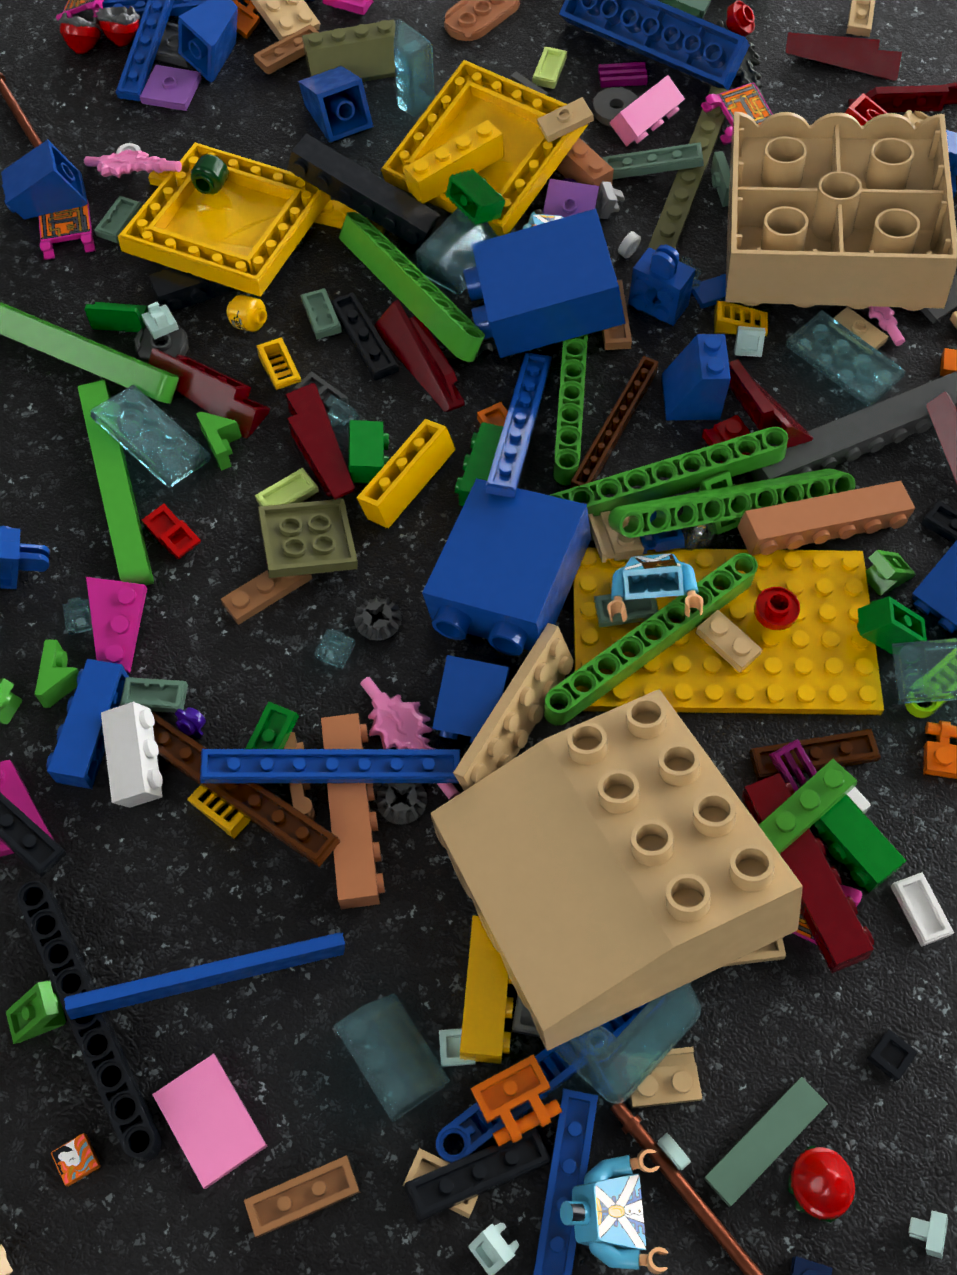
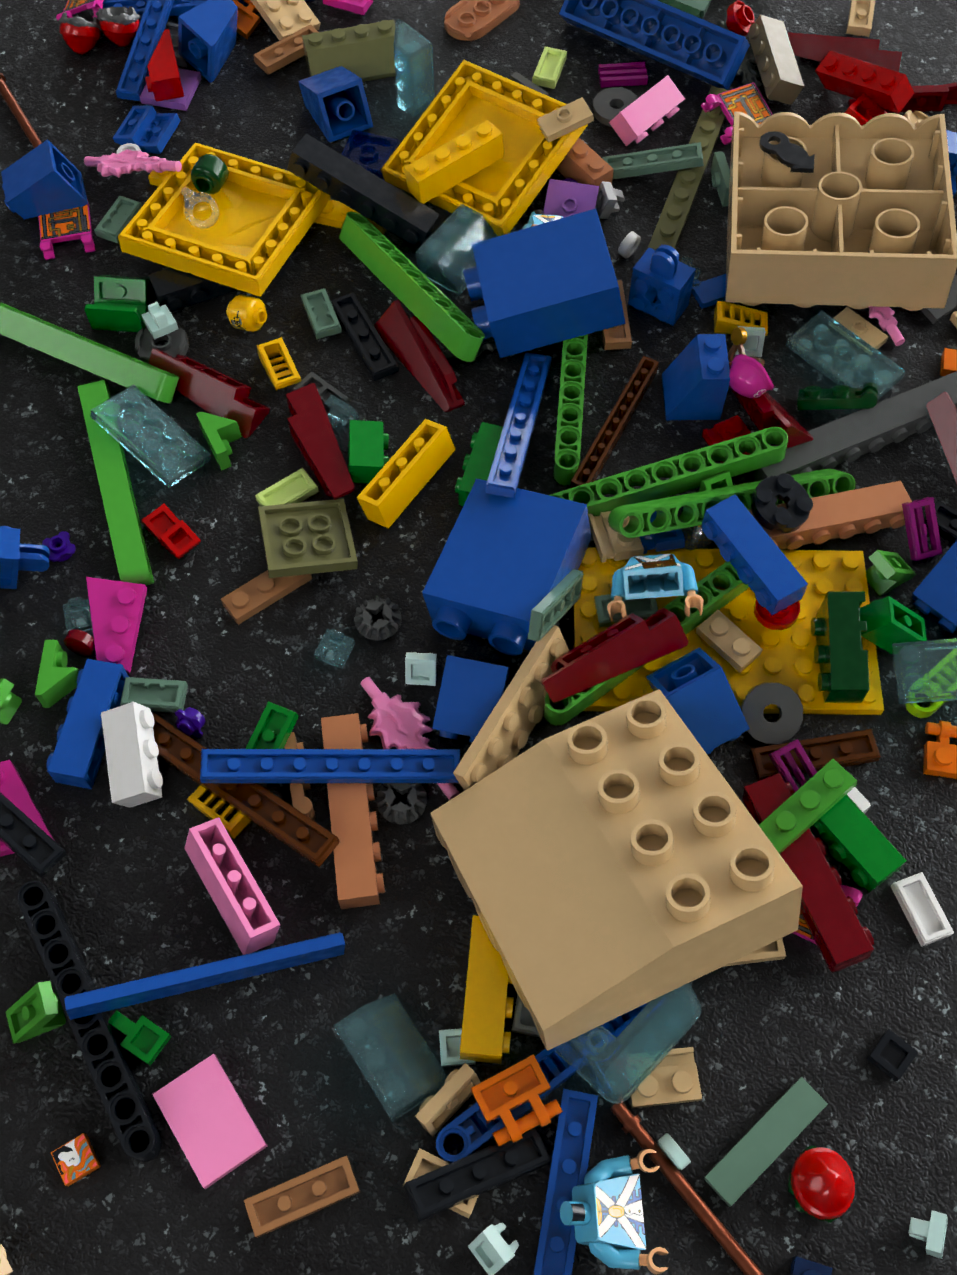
green brick [446,169,505,225] -> none
orange tile [477,402,508,427] -> none
none -> dark purple plate [42,531,76,562]
none -> dark red tile [64,629,95,656]
none -> green panel [94,275,151,306]
none -> green plate [108,1010,172,1066]
none -> blue slope [112,105,181,154]
none -> red slope [145,29,184,102]
none -> clear piece [181,187,219,229]
none -> bright pink brick [184,817,280,955]
none -> clear blue tile [341,130,399,180]
none -> light aqua tile [405,652,437,686]
none -> tan plate [415,1063,481,1137]
none -> sand green tile [528,569,584,642]
none -> dark red wedge [541,608,689,702]
none -> blue slope [646,647,750,755]
none -> blue brick [701,495,808,615]
none -> piece [728,327,765,366]
none -> dark pink helmet [729,354,774,398]
none -> dark grey tile [740,682,803,744]
none -> dark tan brick [748,14,804,105]
none -> black plate [751,473,813,533]
none -> black brick [759,131,815,173]
none -> dark green plate [797,382,878,410]
none -> dark green wedge [811,592,869,703]
none -> red brick [815,51,914,113]
none -> magenta tile [902,497,943,561]

